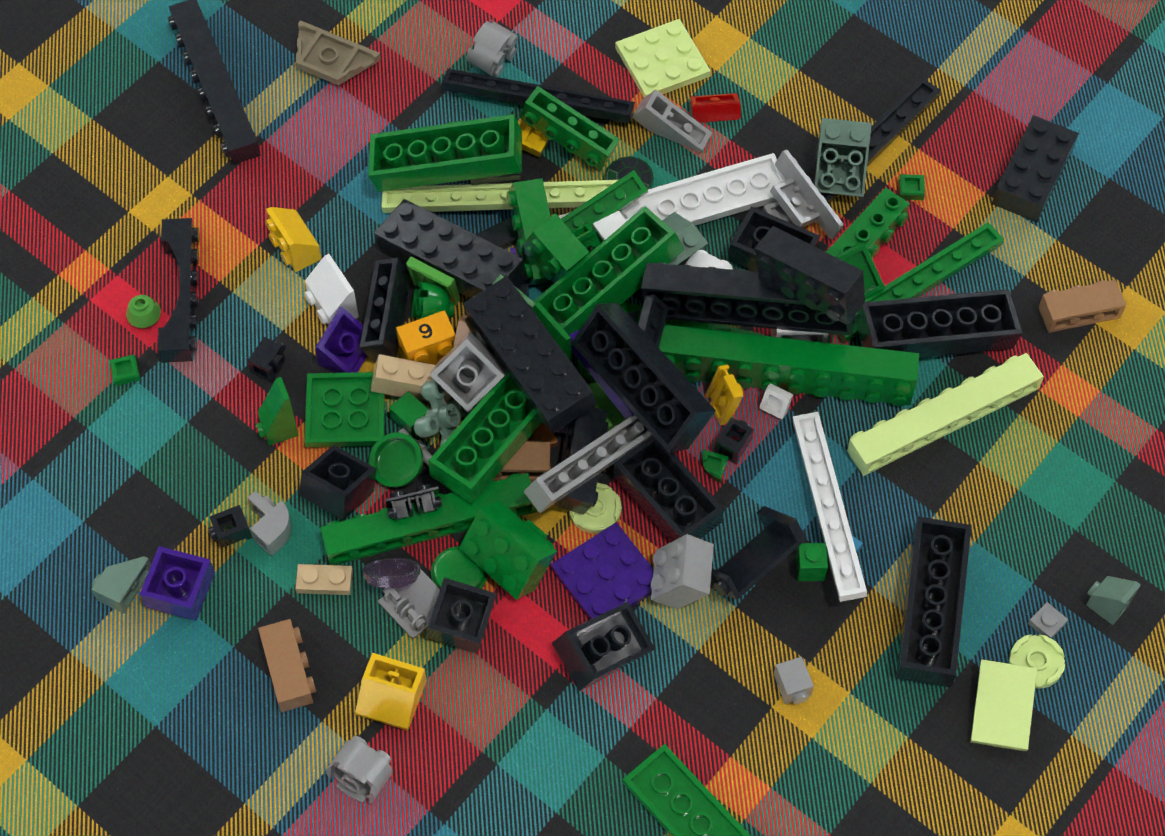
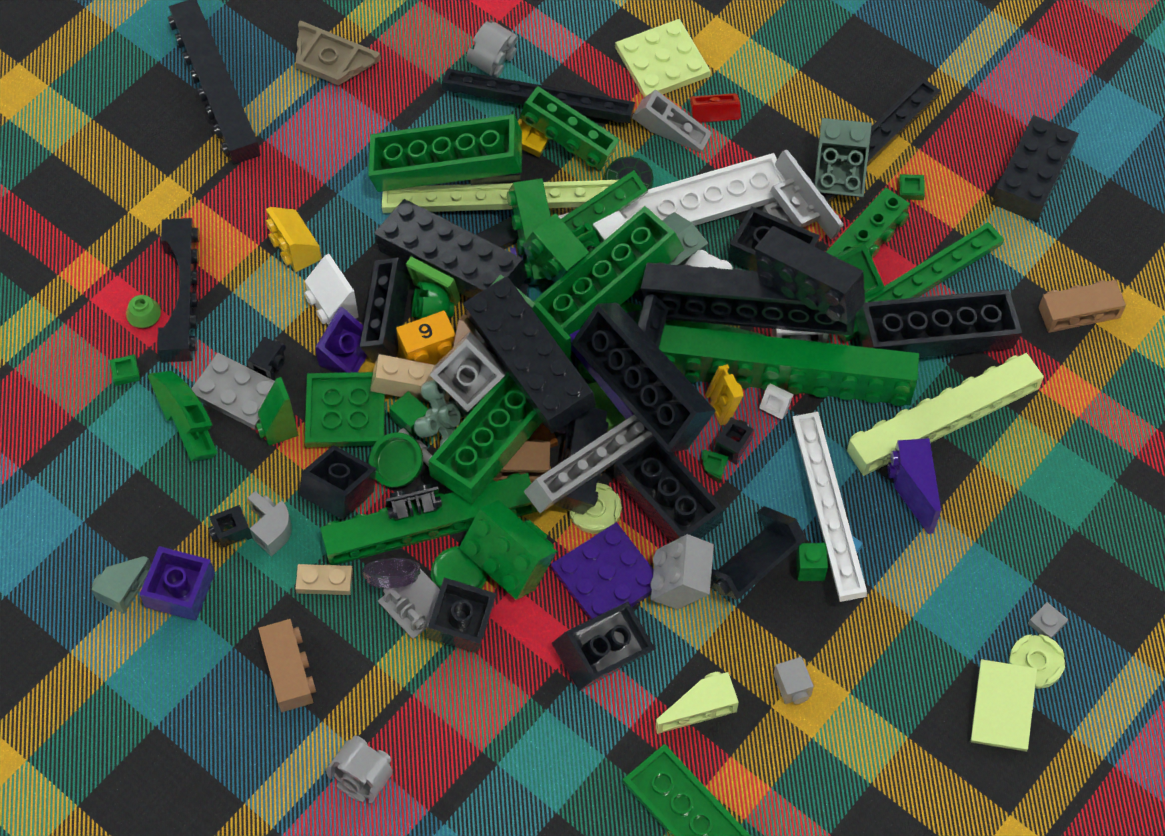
yellow slope [355,653,427,731] -> none
black brick [896,516,972,687] -> none
sand green slope [1086,576,1141,625] -> none
none -> green slope [148,371,217,462]
none -> light grey plate [191,353,275,430]
none -> yellowish green slope [655,672,739,734]
none -> dark purple slope [887,438,941,534]

